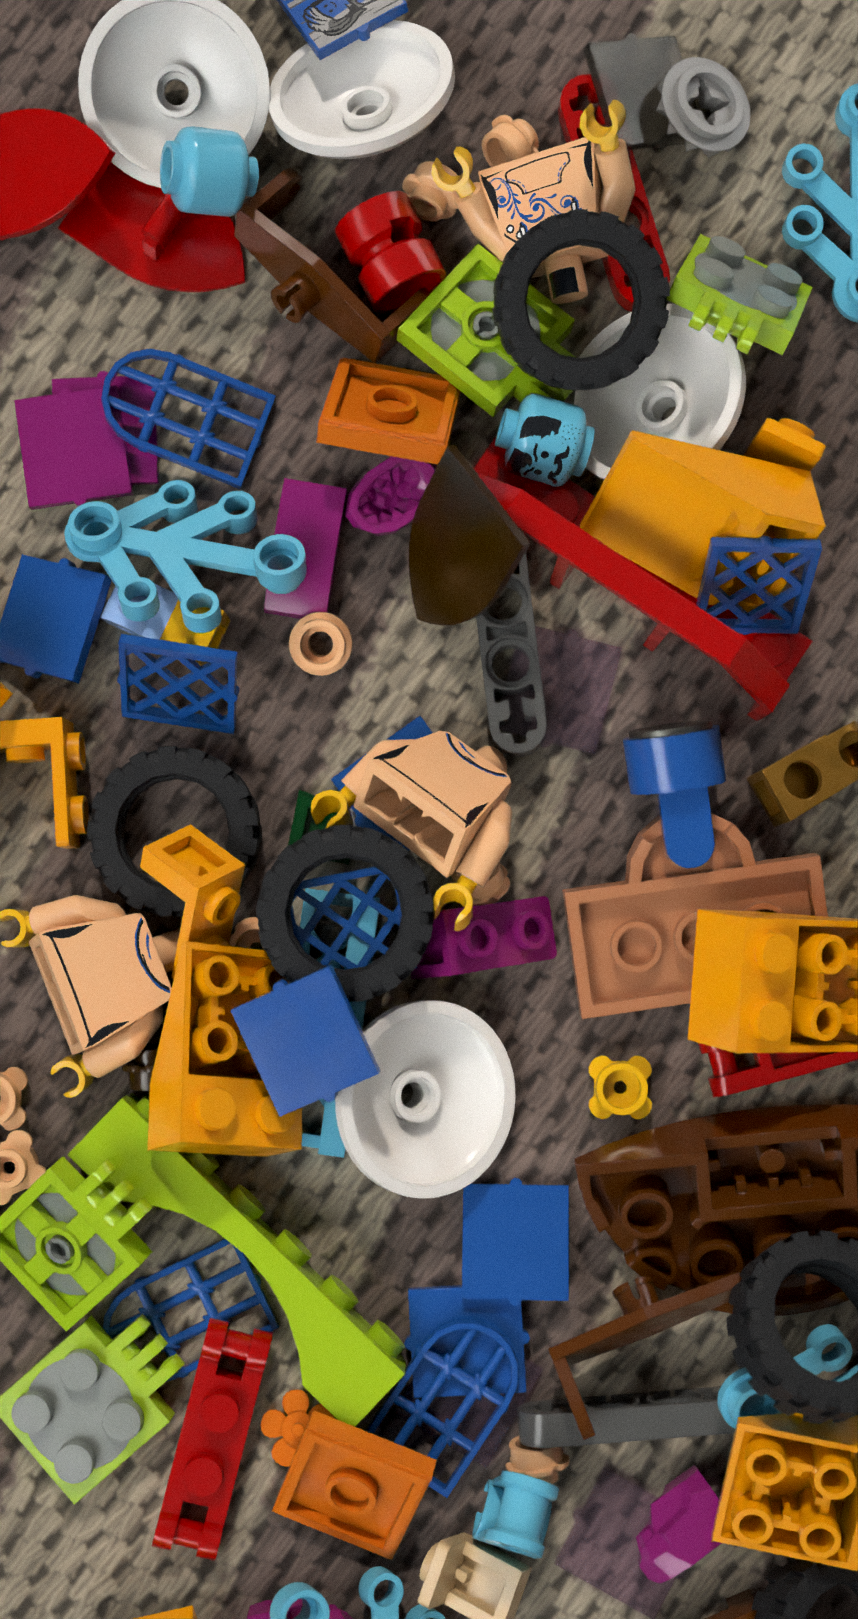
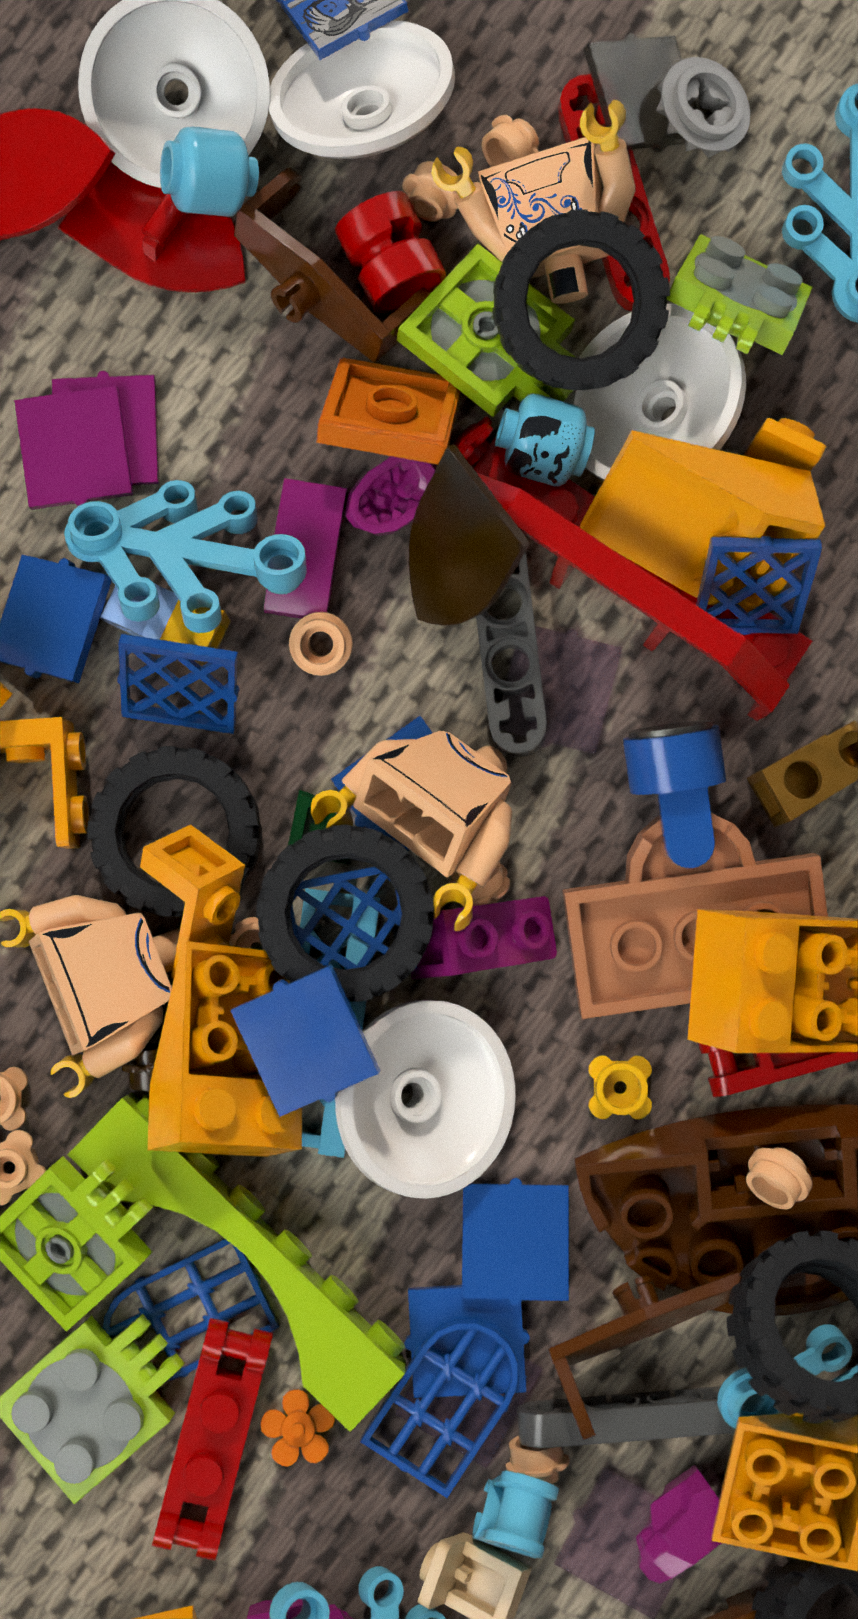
blue window [101,348,276,489] -> none
orange tile [272,1410,437,1560] -> none
none -> red plant [453,416,493,466]
none -> light nougat plate [746,1147,812,1209]

